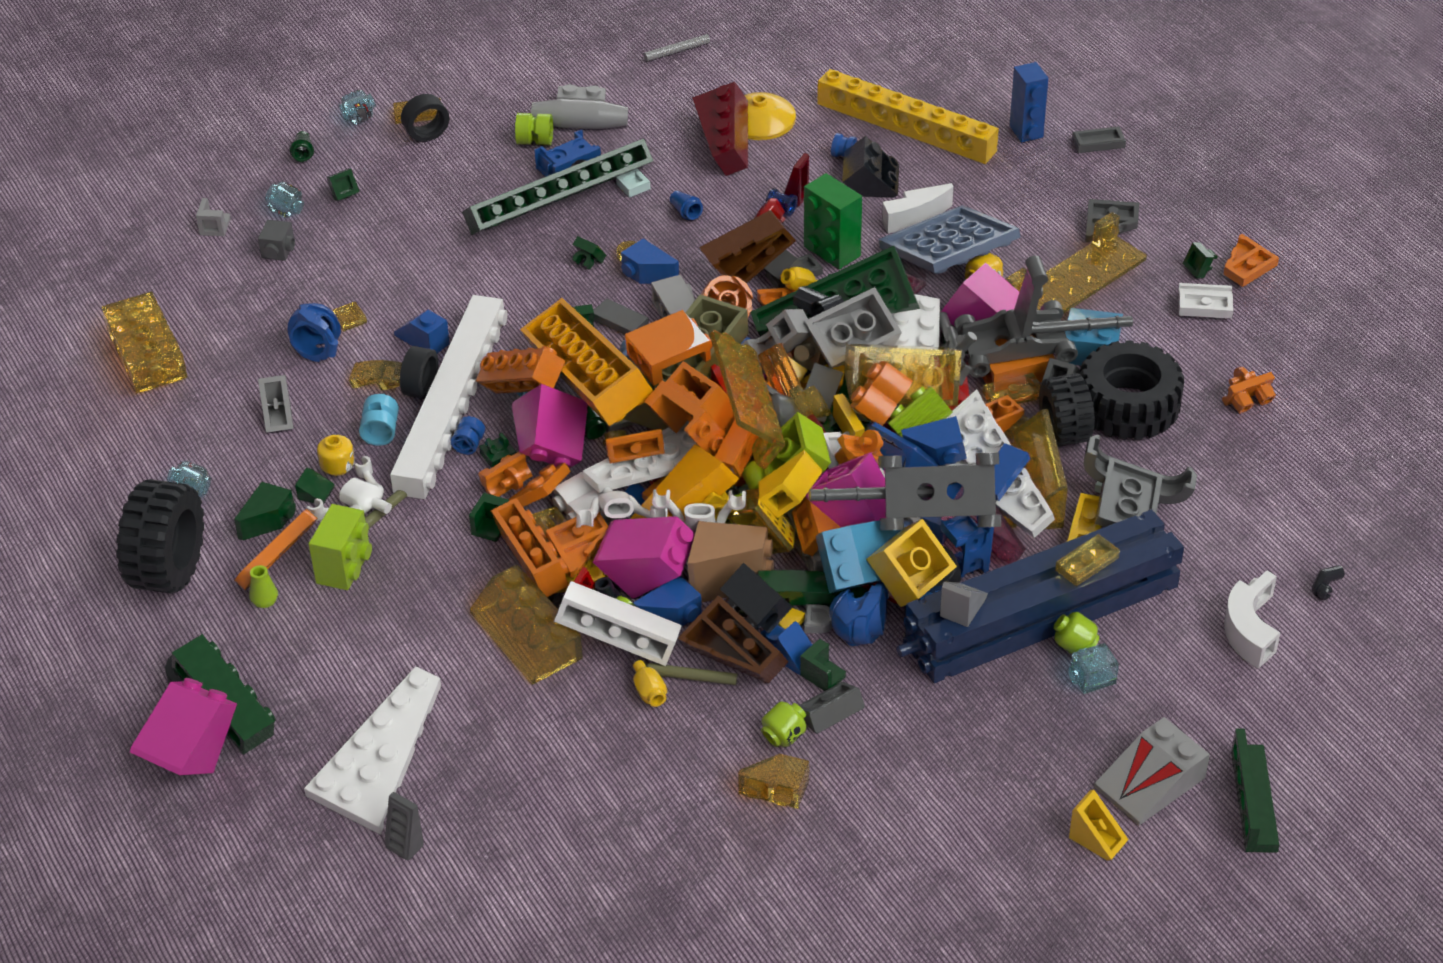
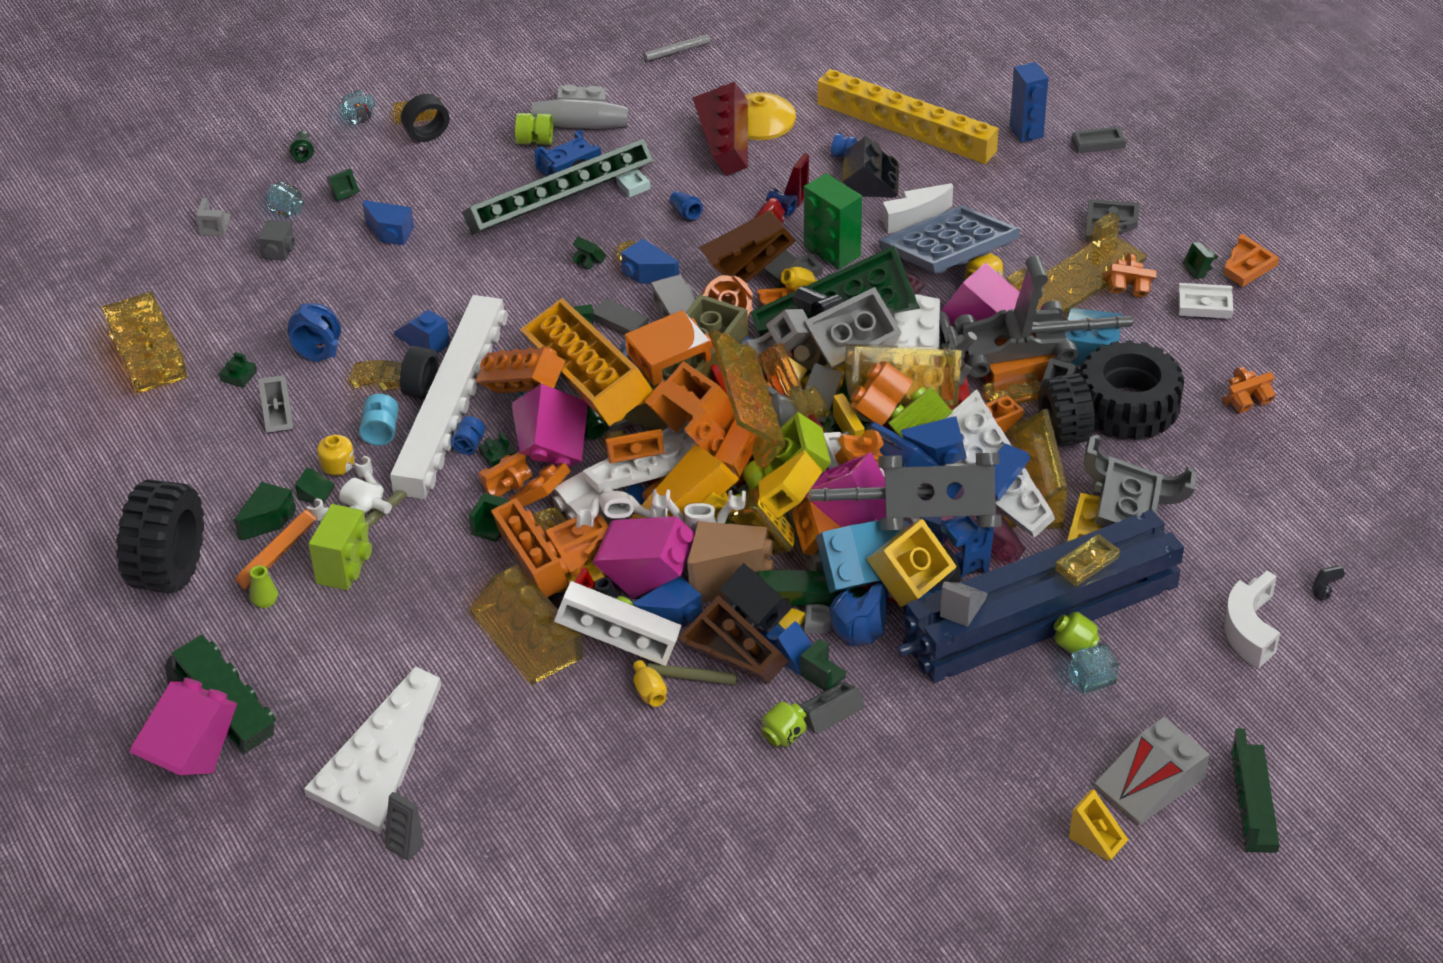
clear light blue head [167,460,211,498] -> none
clear yellow tile [332,301,367,332] -> none
clear yellow slope [738,753,810,809] -> none
none -> dark green tile [219,352,257,388]
none -> blue slope [362,200,414,245]
none -> orange hips [1102,253,1156,298]

